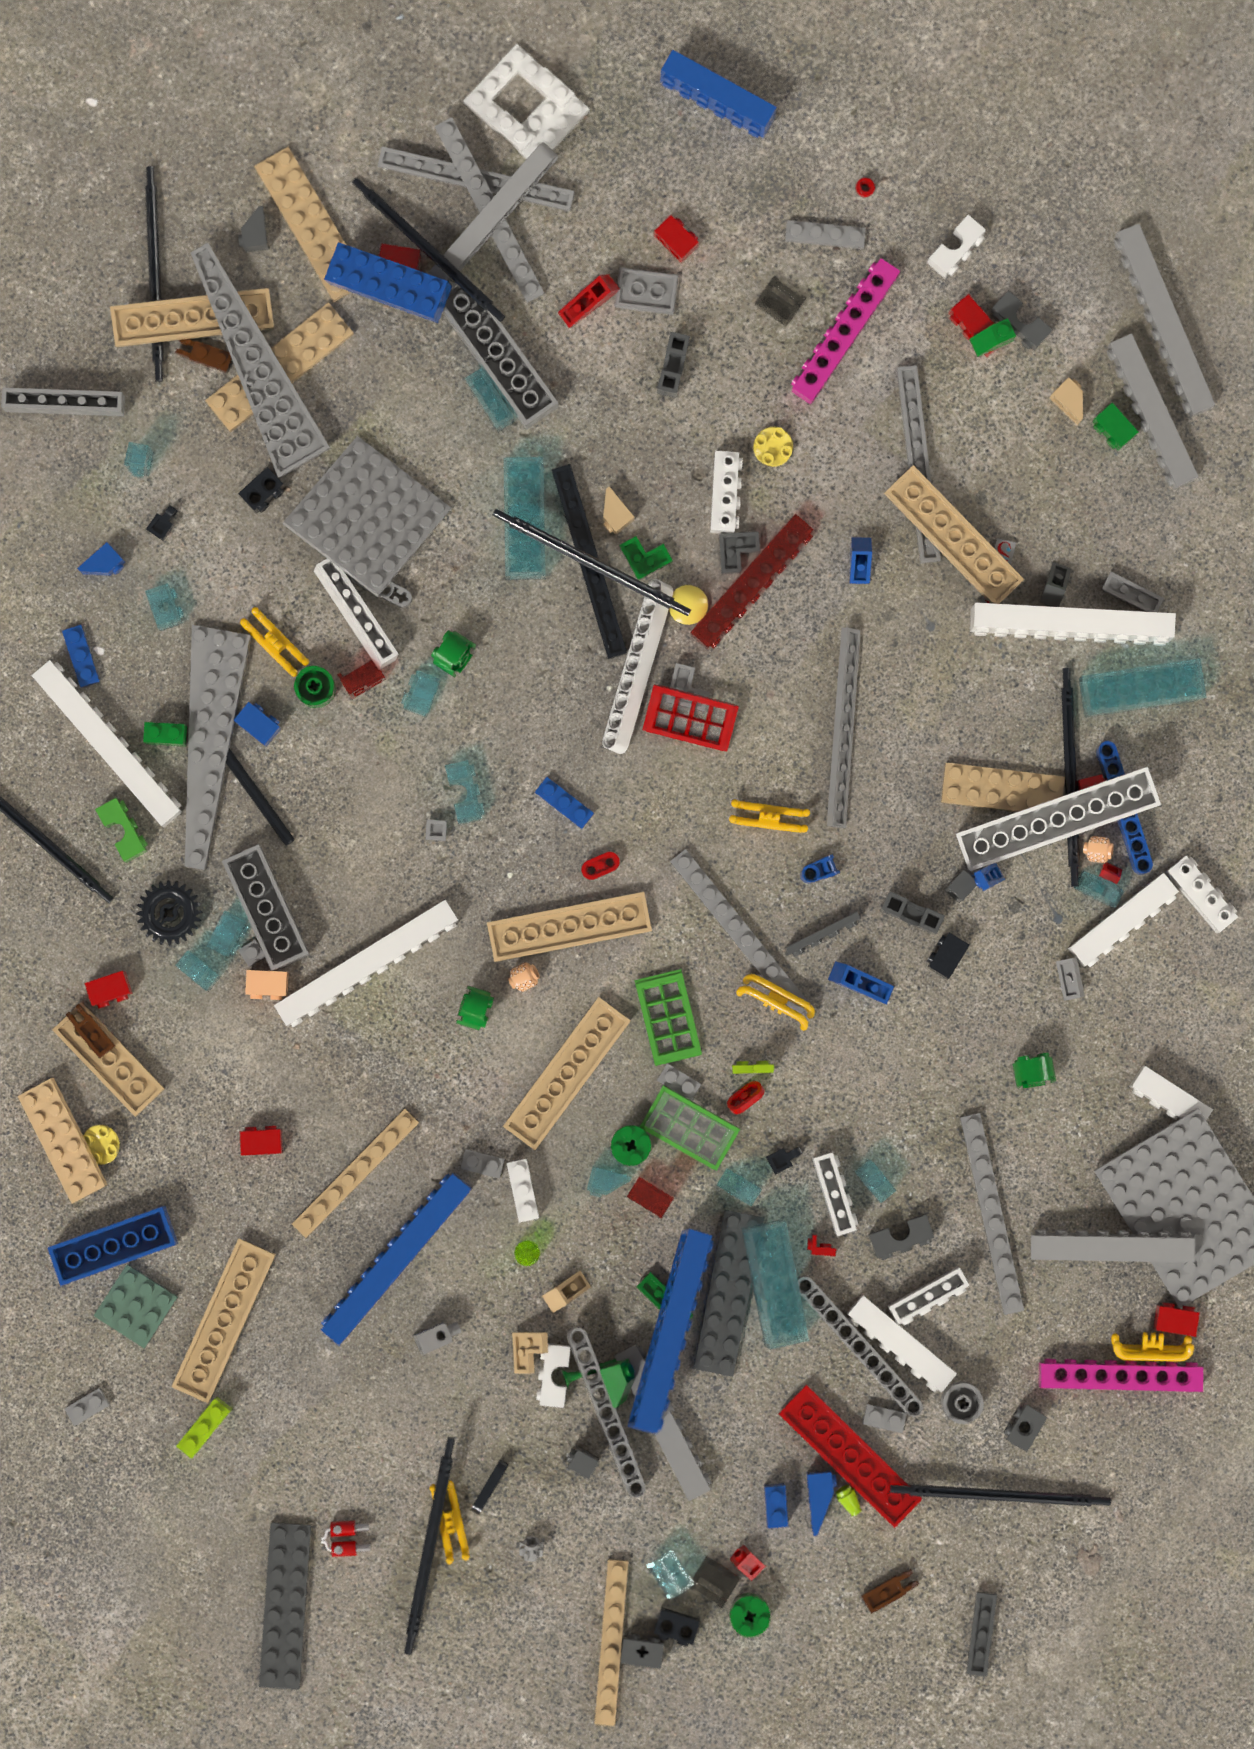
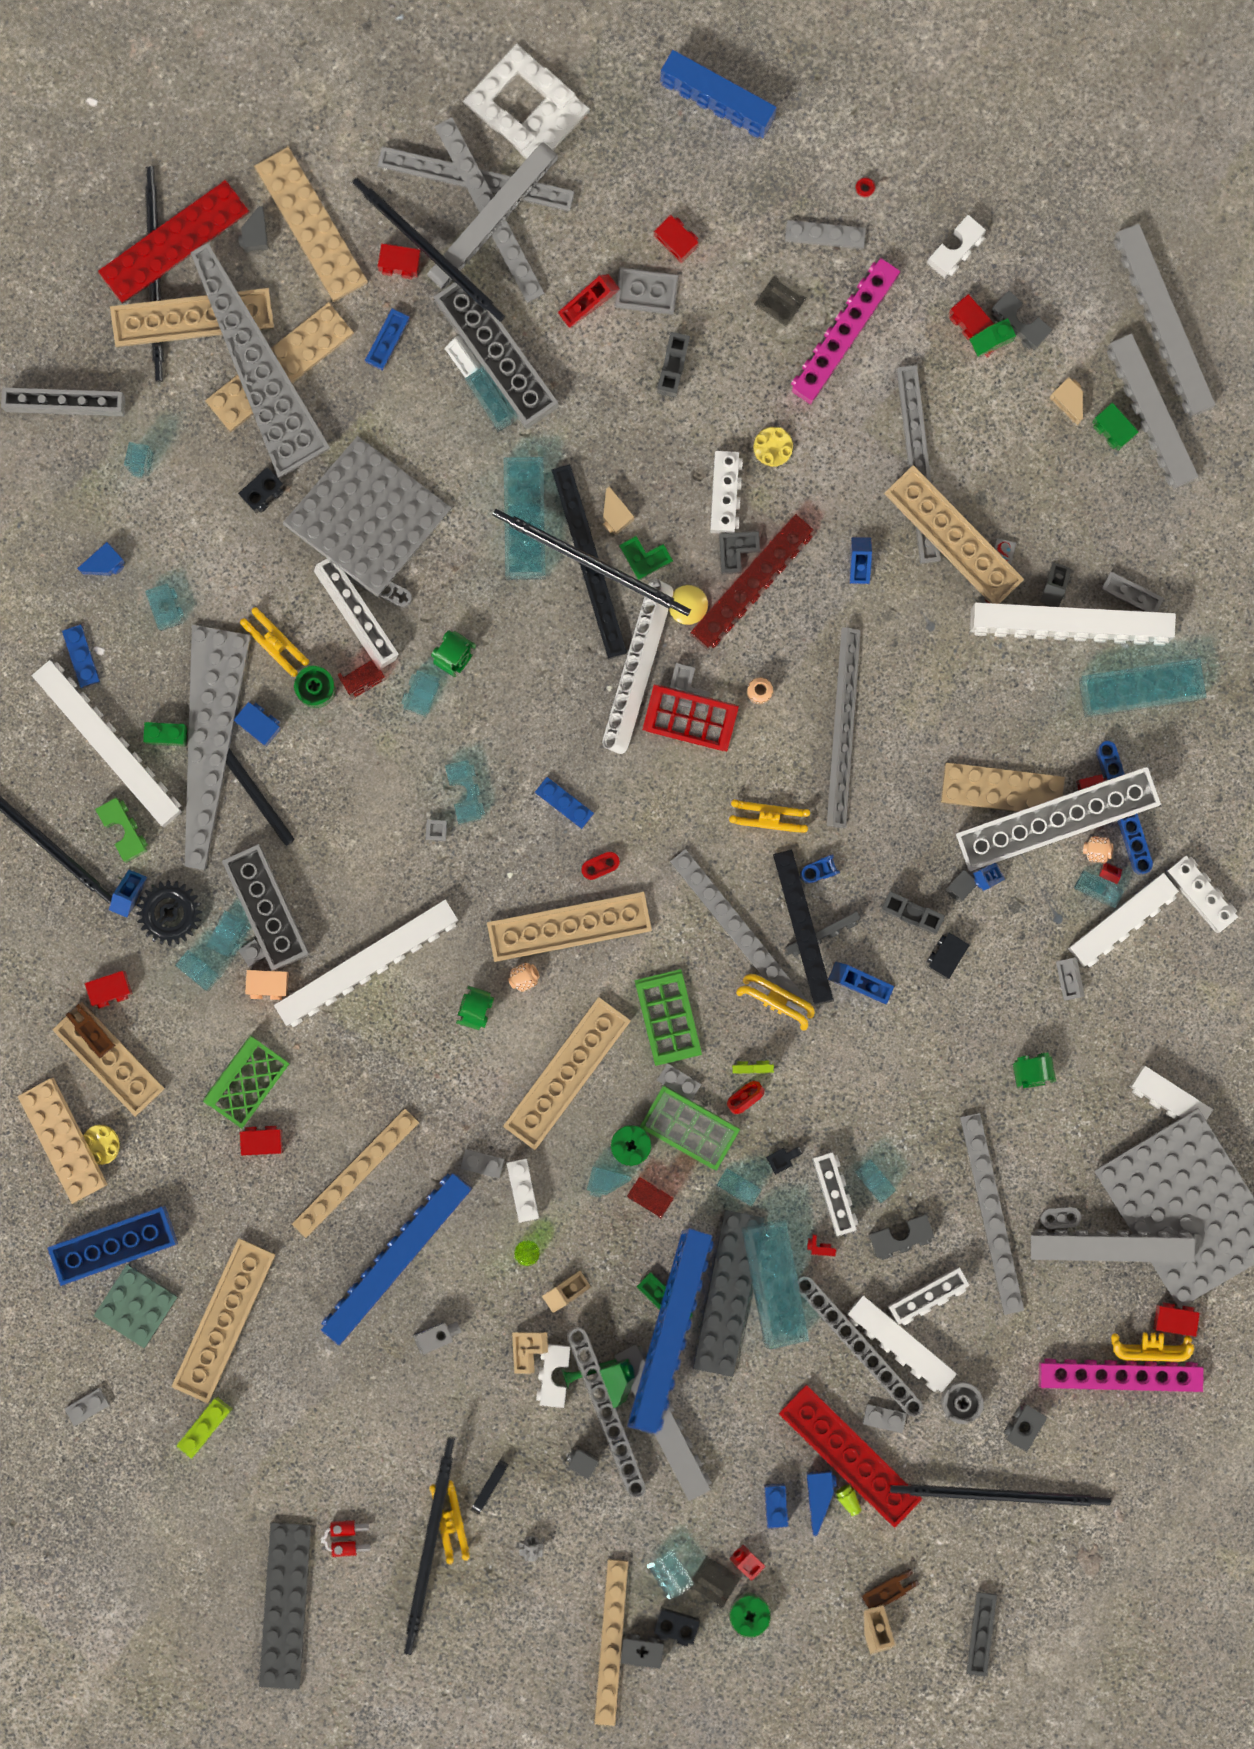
black plate [146,505,178,541] -> none
reddish brown hinge [175,339,232,373] -> none
blue brick [324,242,452,323] -> none
black axle [1061,668,1080,887] -> none
none -> red plate [98,180,249,304]
none -> blue slope [109,869,147,918]
none -> bright green fence [203,1035,290,1129]
none -> blue plate [365,309,410,371]
none -> white plate [444,335,482,380]
none -> light nougat head [747,677,773,704]
none -> black plate [773,849,834,1006]
none -> tan slope [864,1605,895,1654]
none -> light grey plate [1040,1207,1081,1229]

